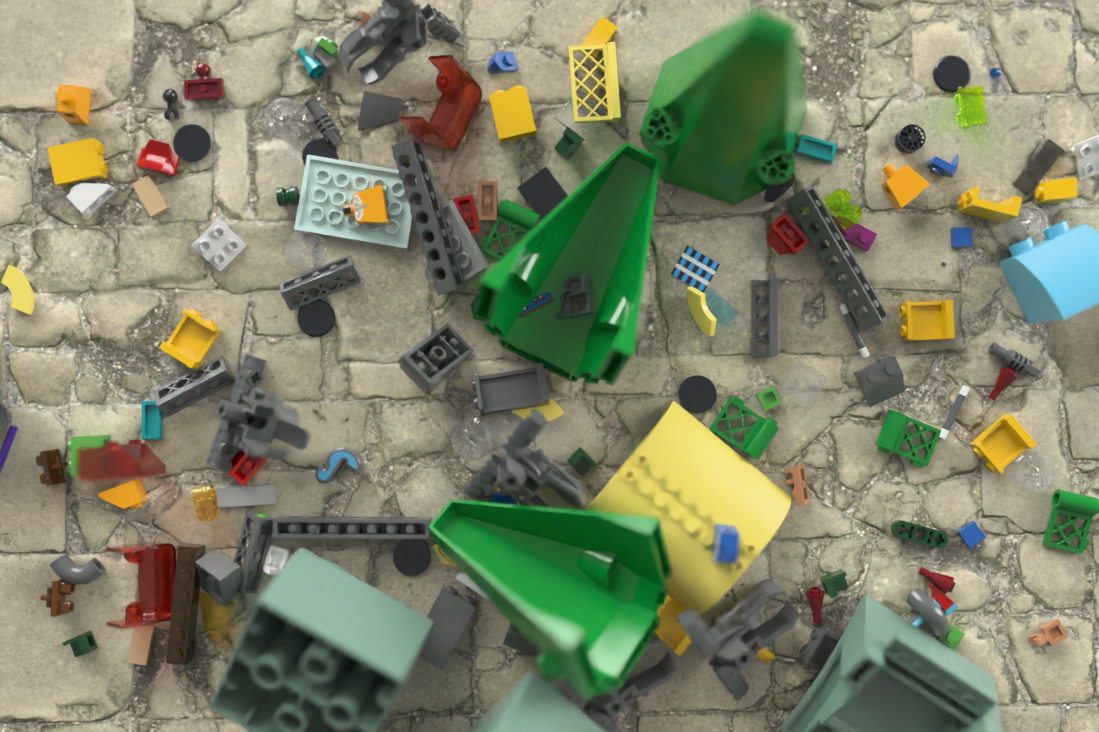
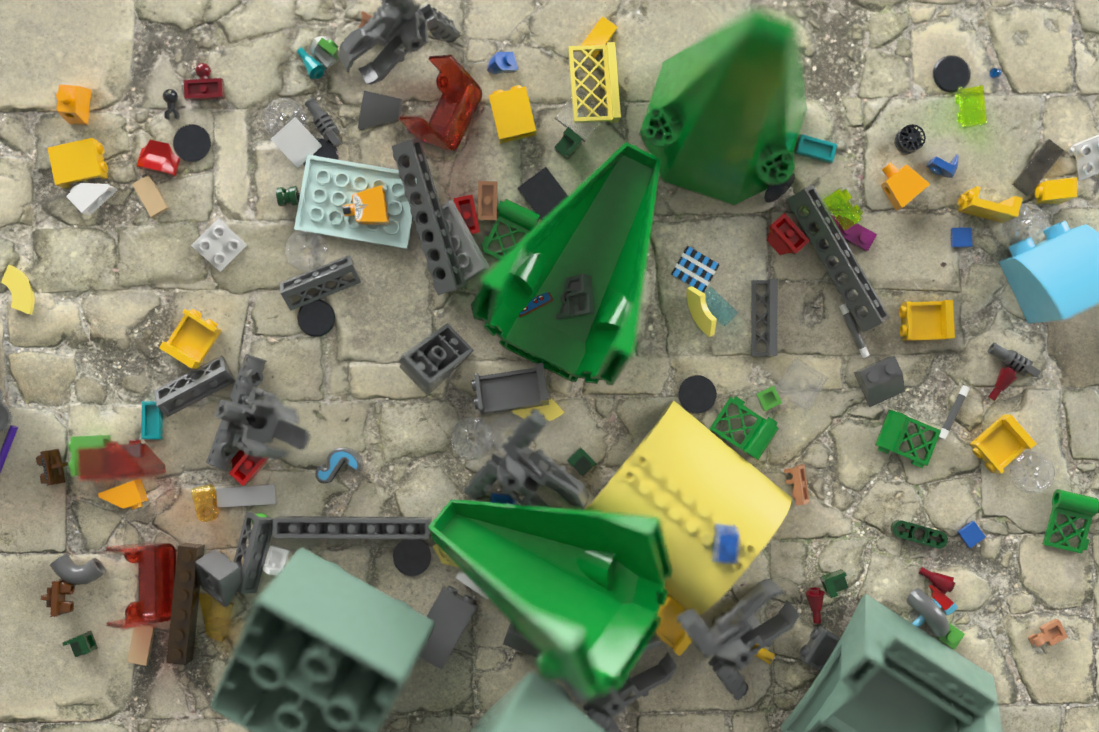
none -> white sticker [271,117,322,168]

